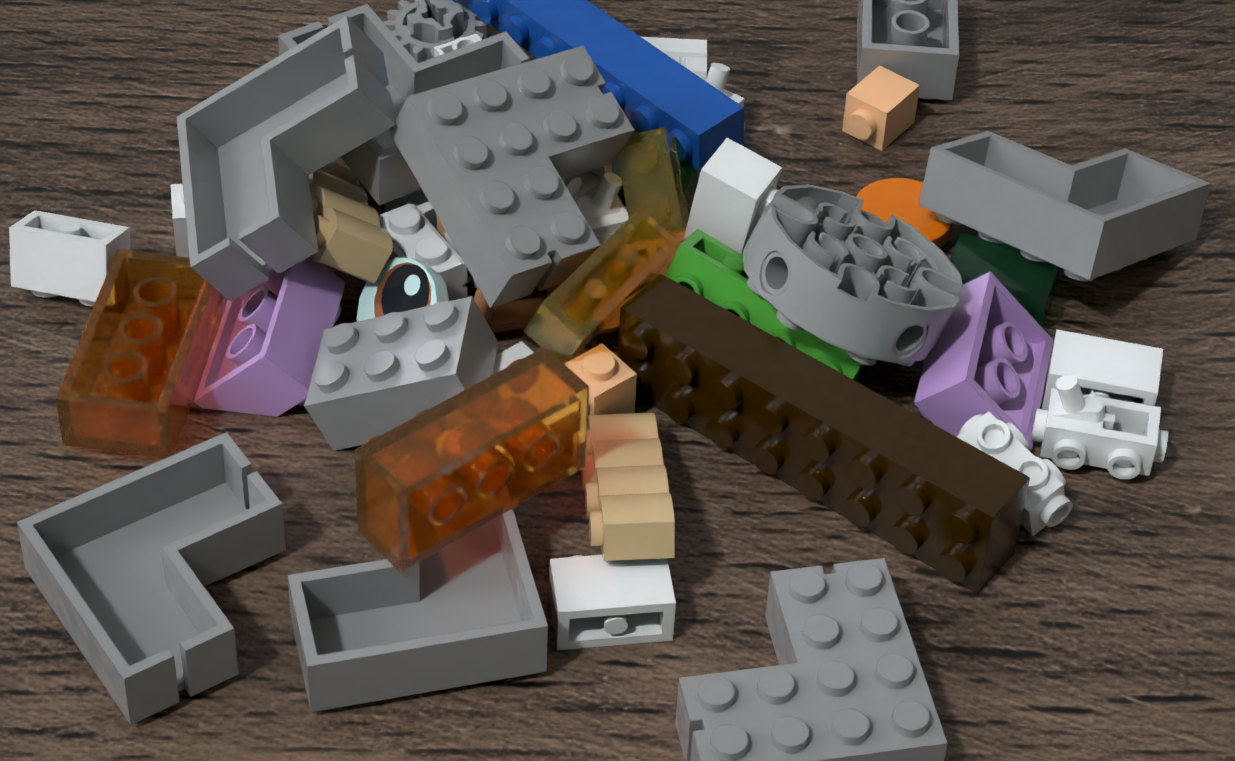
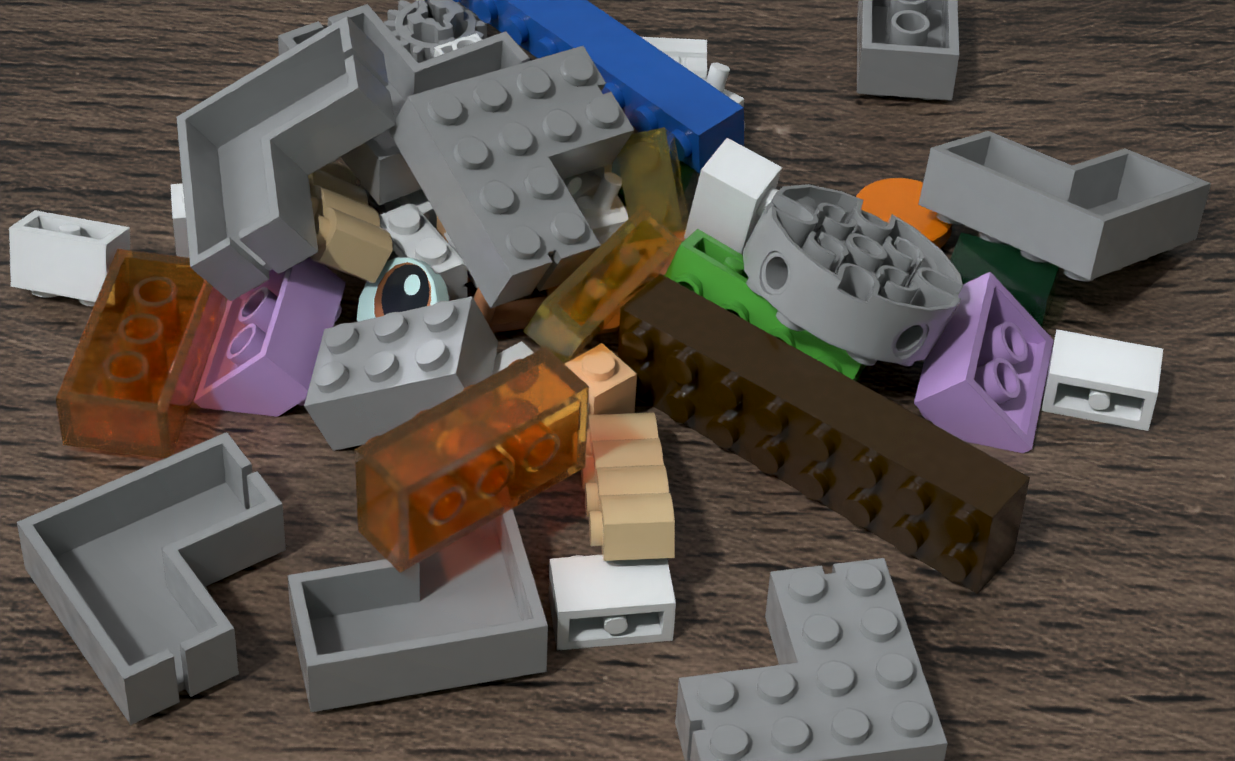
light nougat brick [842,65,920,151] -> none
white brick [957,411,1073,536] -> none
white brick [1031,374,1168,480] -> none

